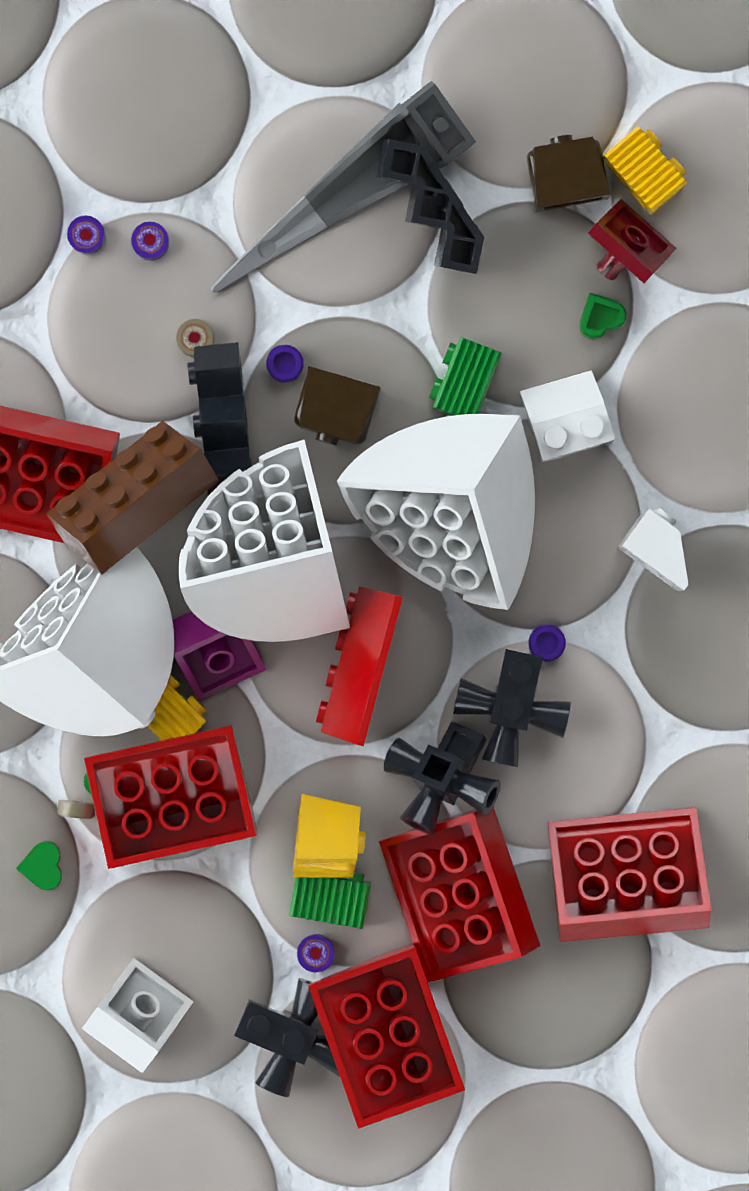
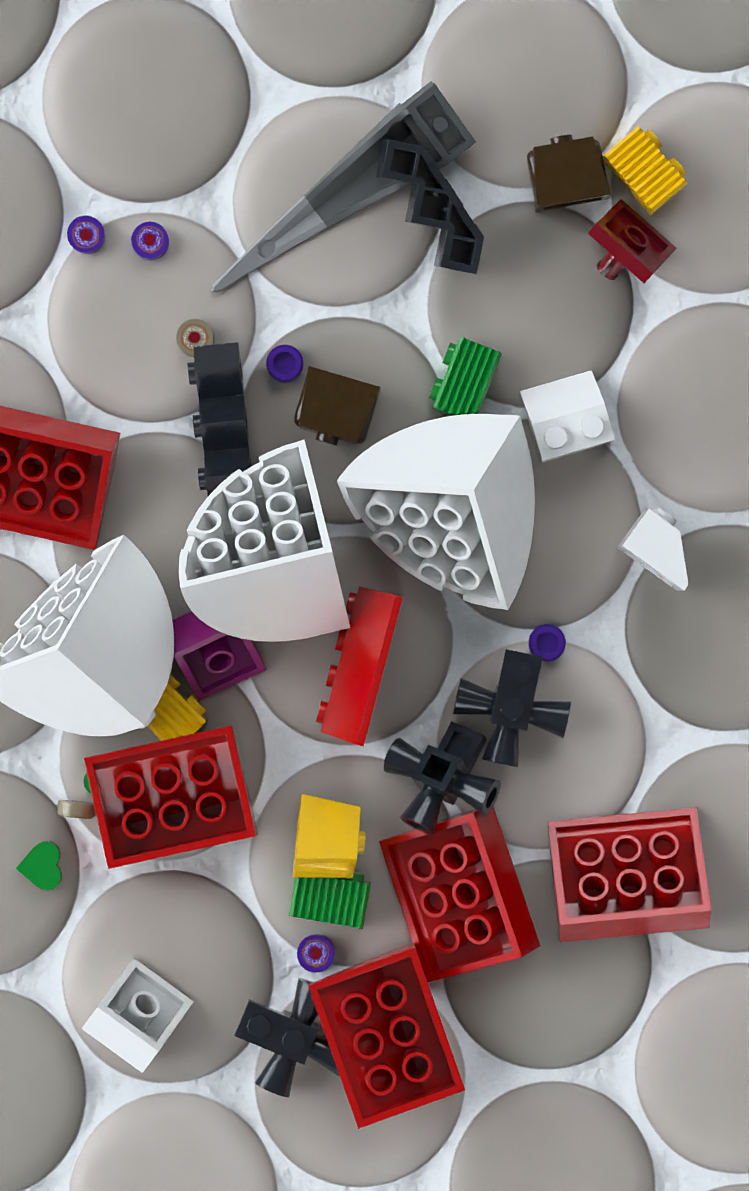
reddish brown brick [46,420,219,575] -> none
green tile [579,293,627,340] -> none

